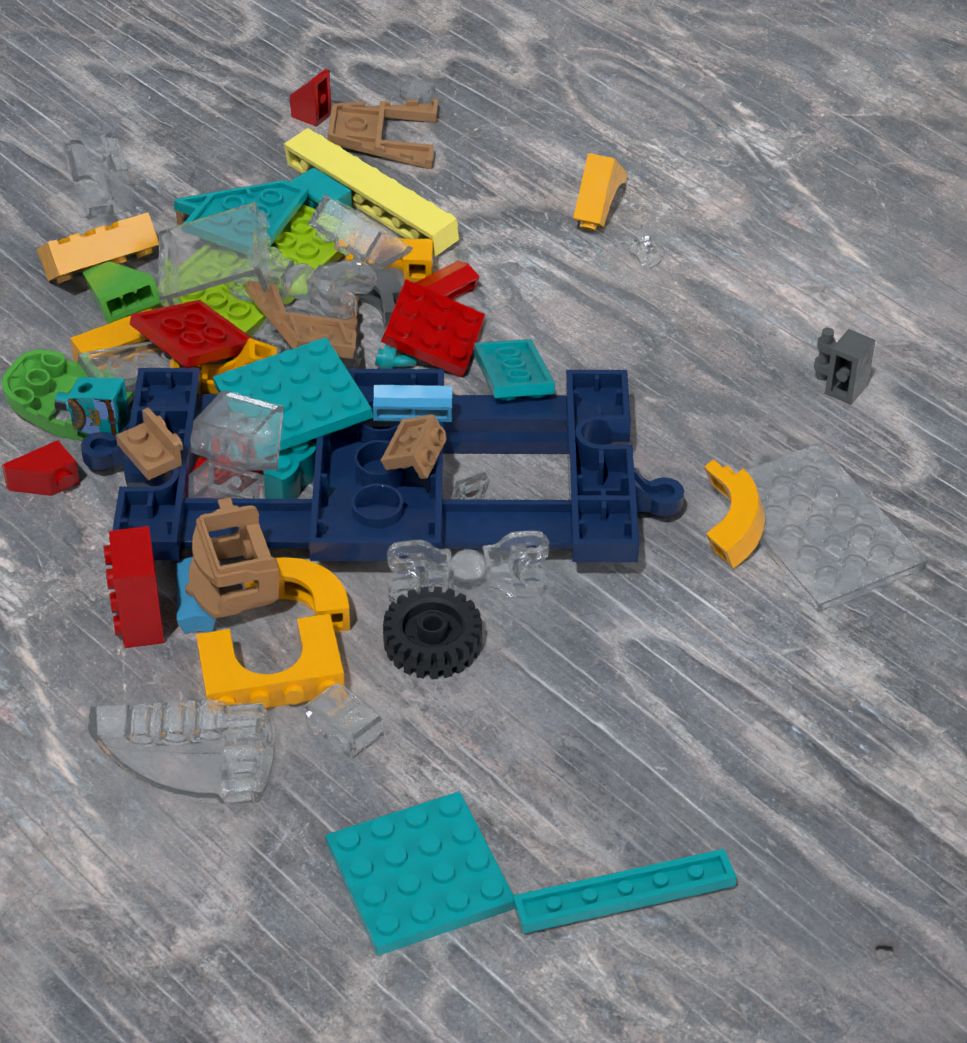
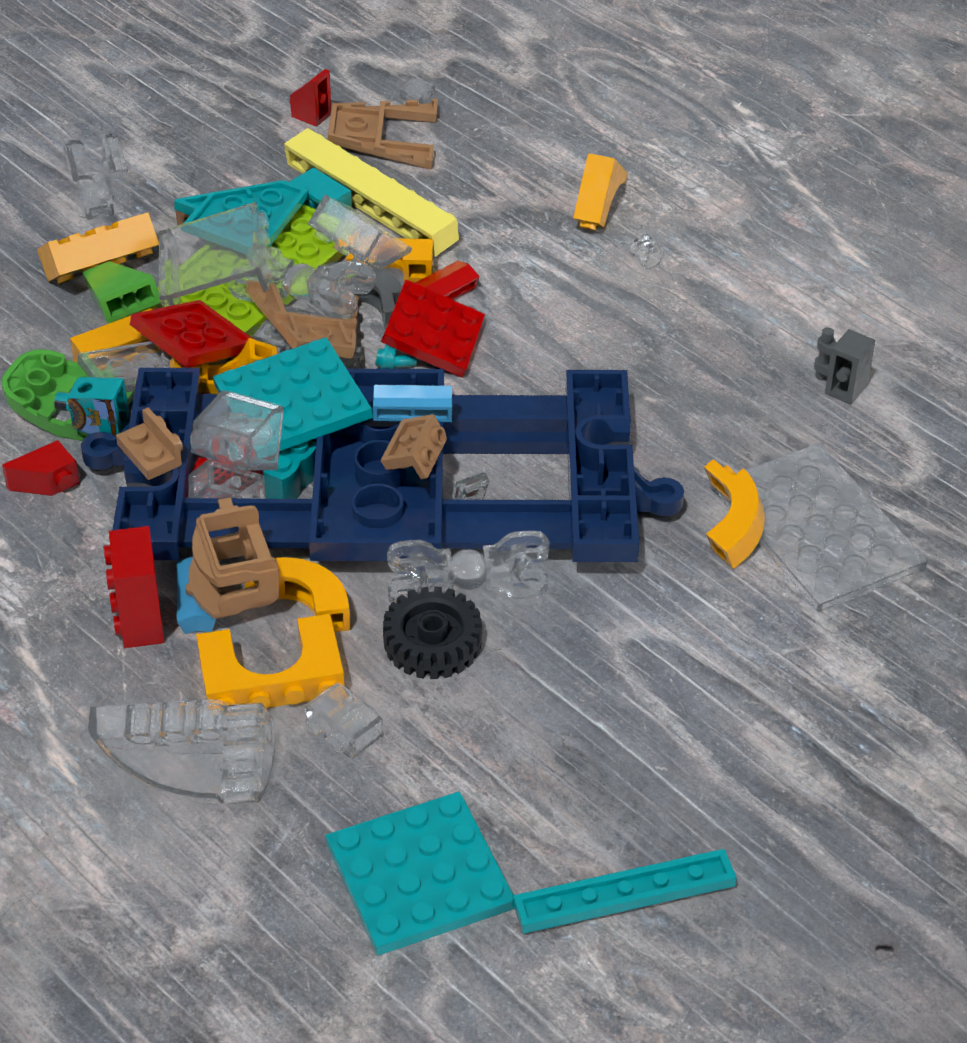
teal plate [474,339,555,401] -> none

